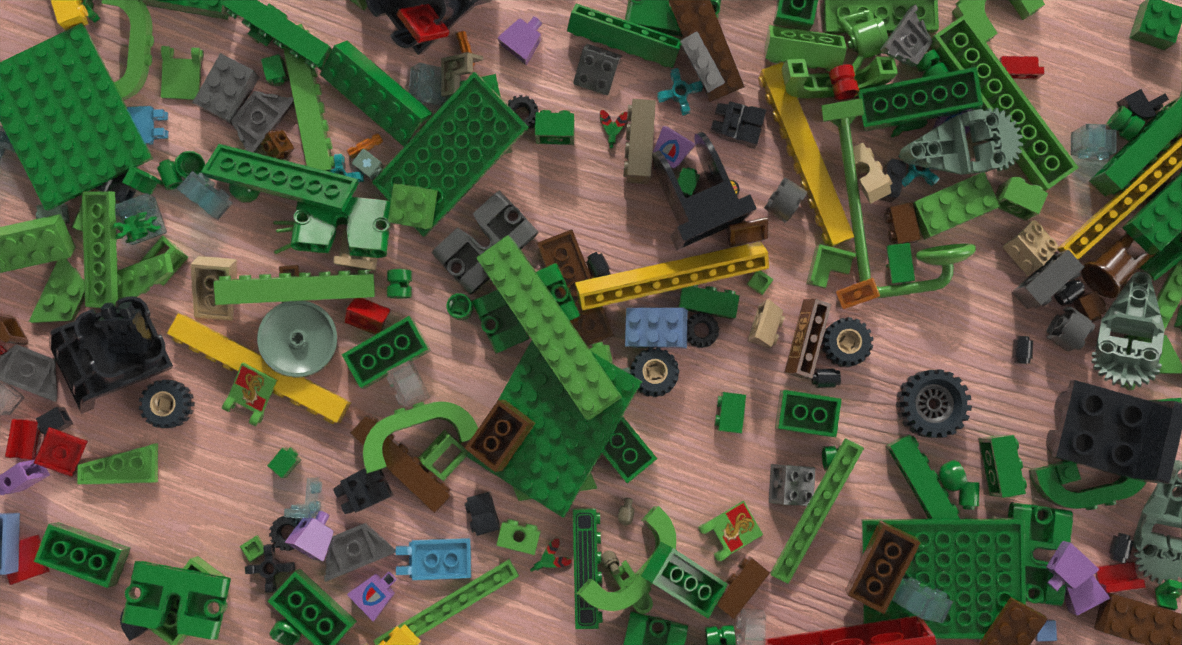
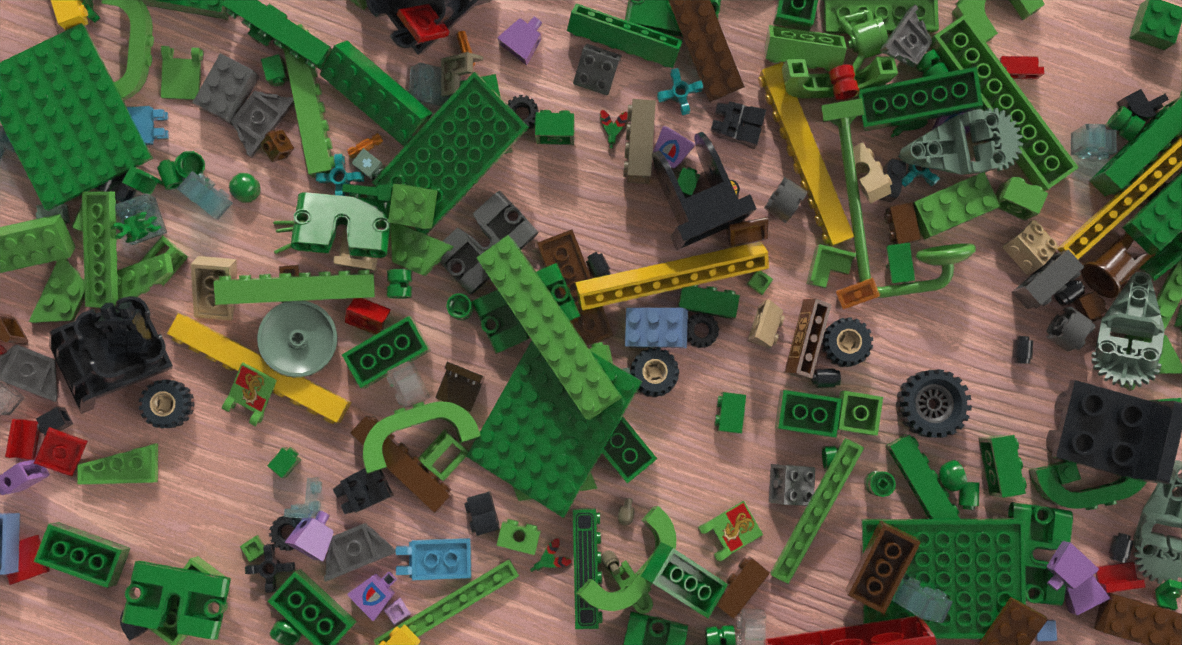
green plate [201,144,359,213] -> none
reddish brown brick [465,400,535,472] -> none
light grey brick [680,32,725,93] -> none
none -> green plate [342,184,393,201]
none -> lavender tile [383,597,411,626]
none -> bright green wing [391,223,454,276]
none -> dark brown bracket [435,361,485,412]
none -> bright green brick [838,391,883,436]
none -> green wheel [864,470,896,497]

